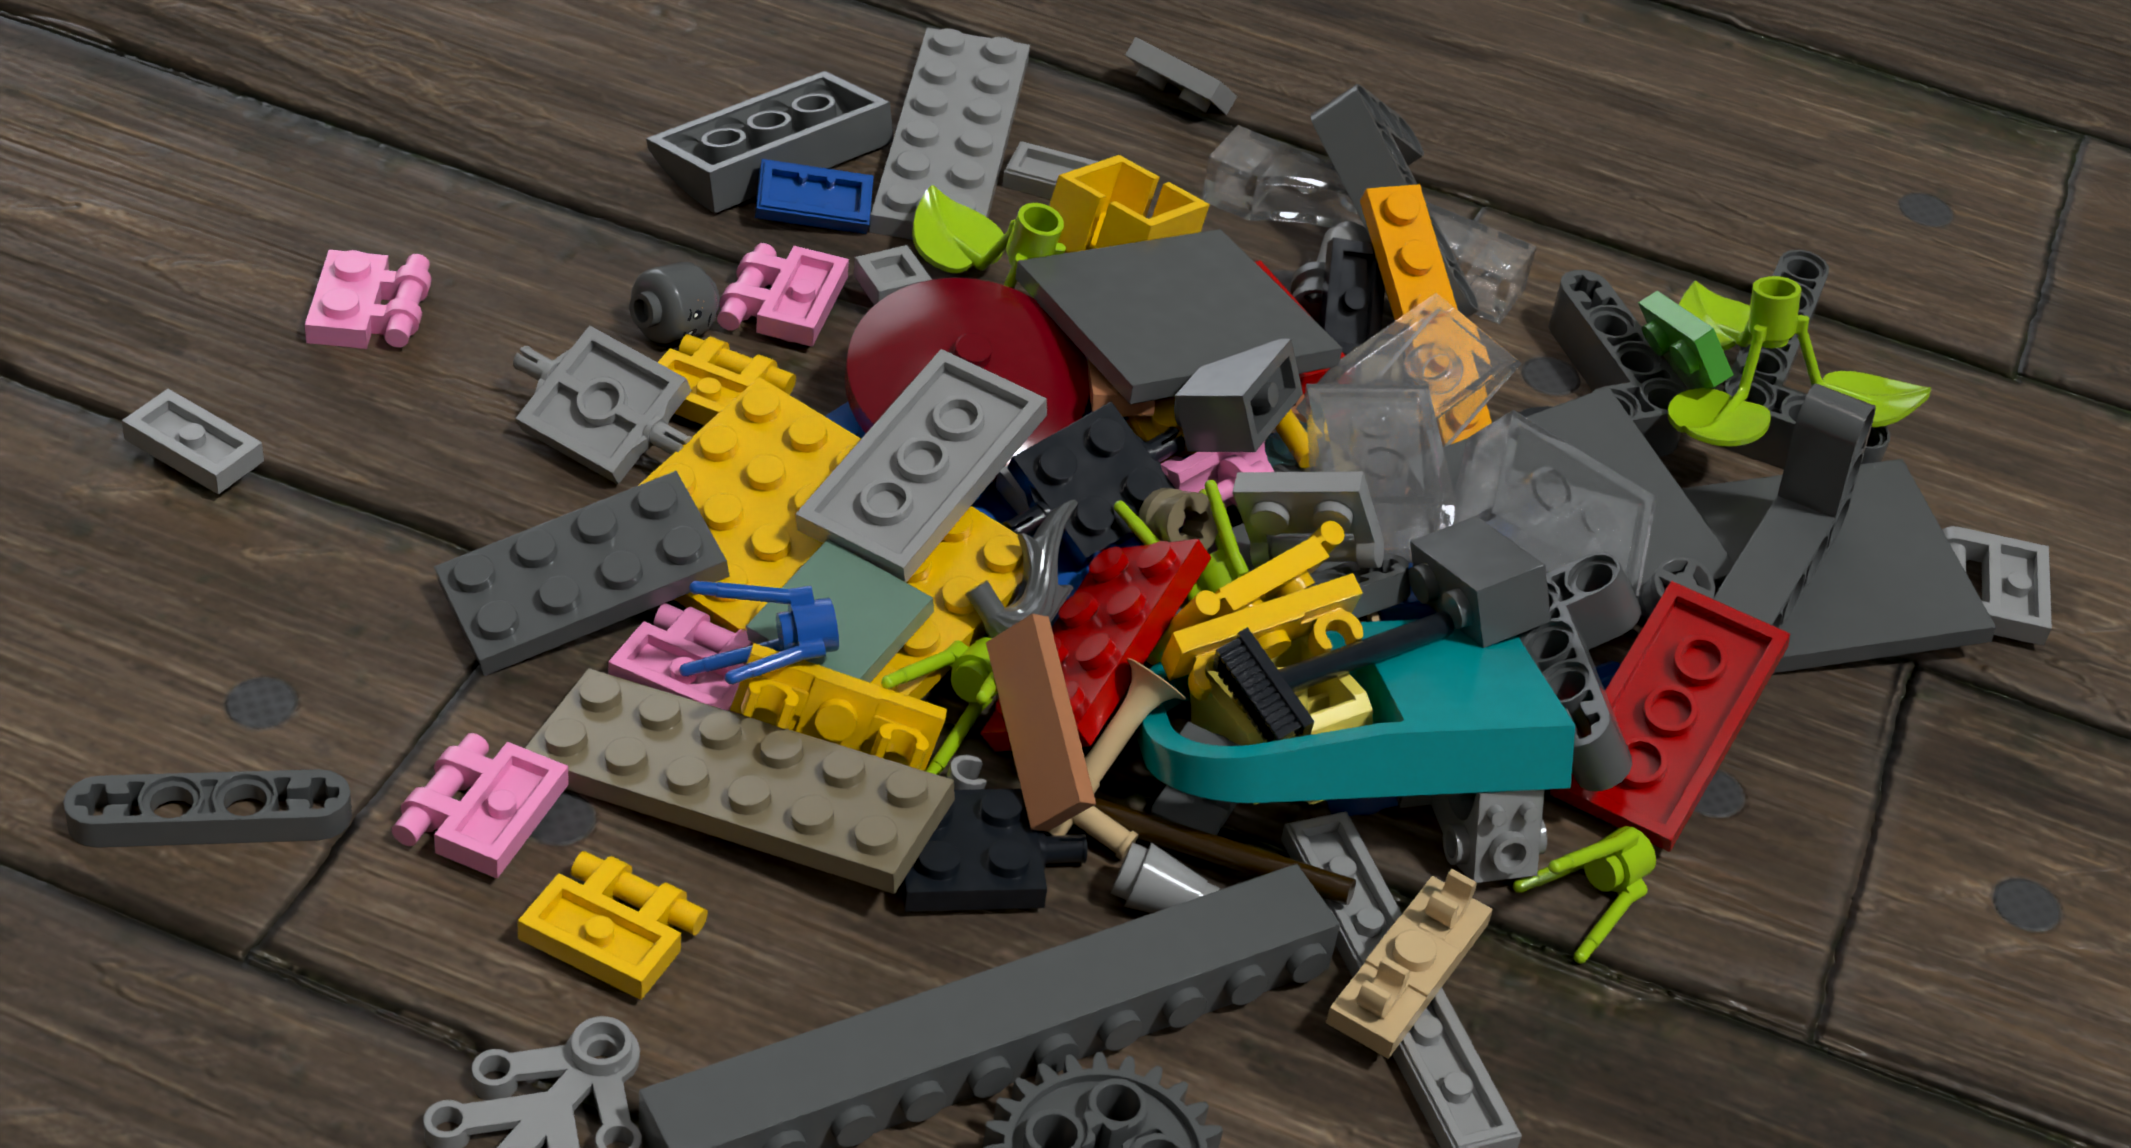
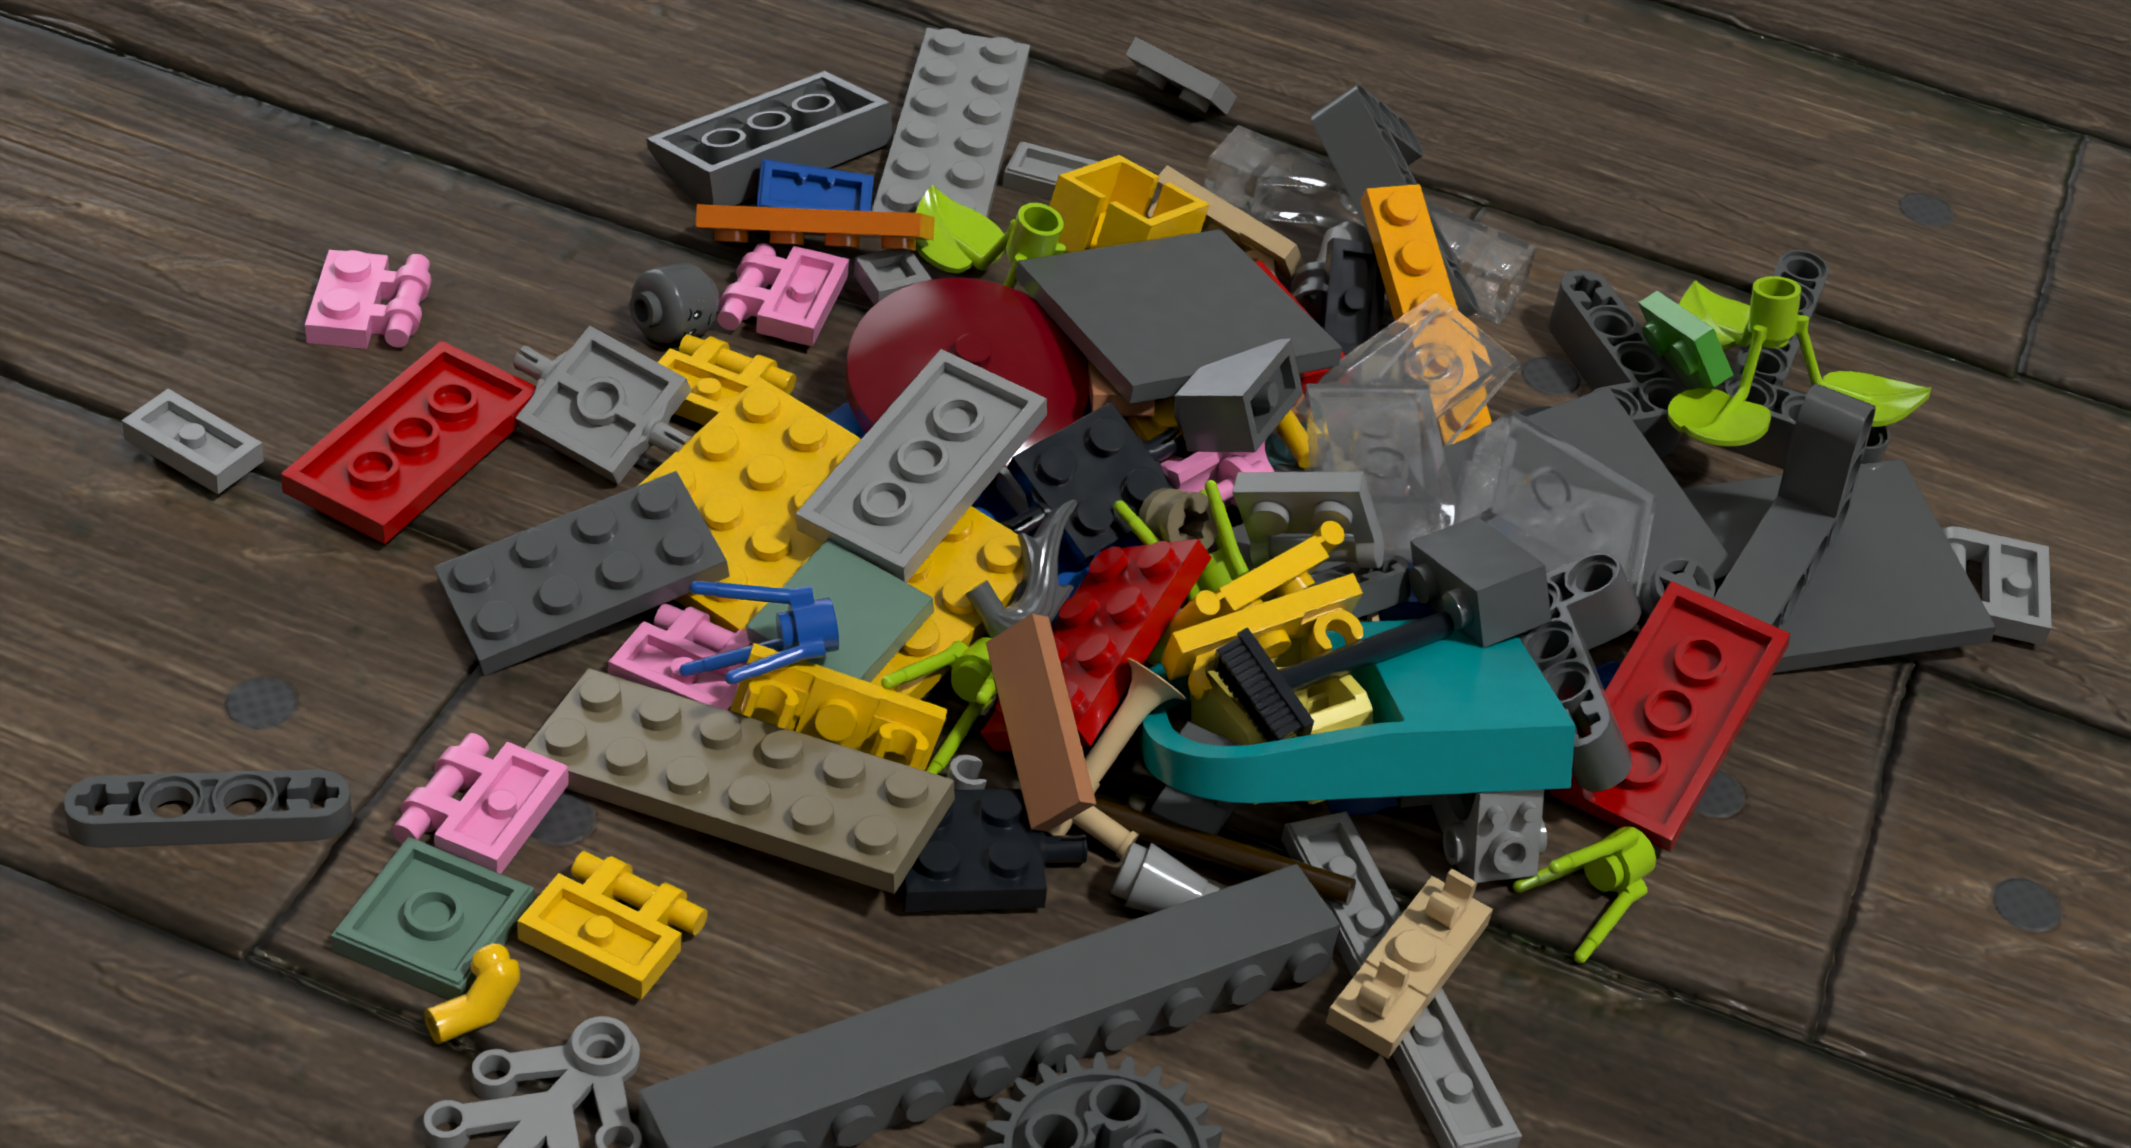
none -> red plate [281,340,537,544]
none -> sand green tile [331,837,535,1000]
none -> yellow arm [424,943,520,1044]
none -> orange plate [696,204,935,250]
none -> tan plate [1148,165,1305,282]

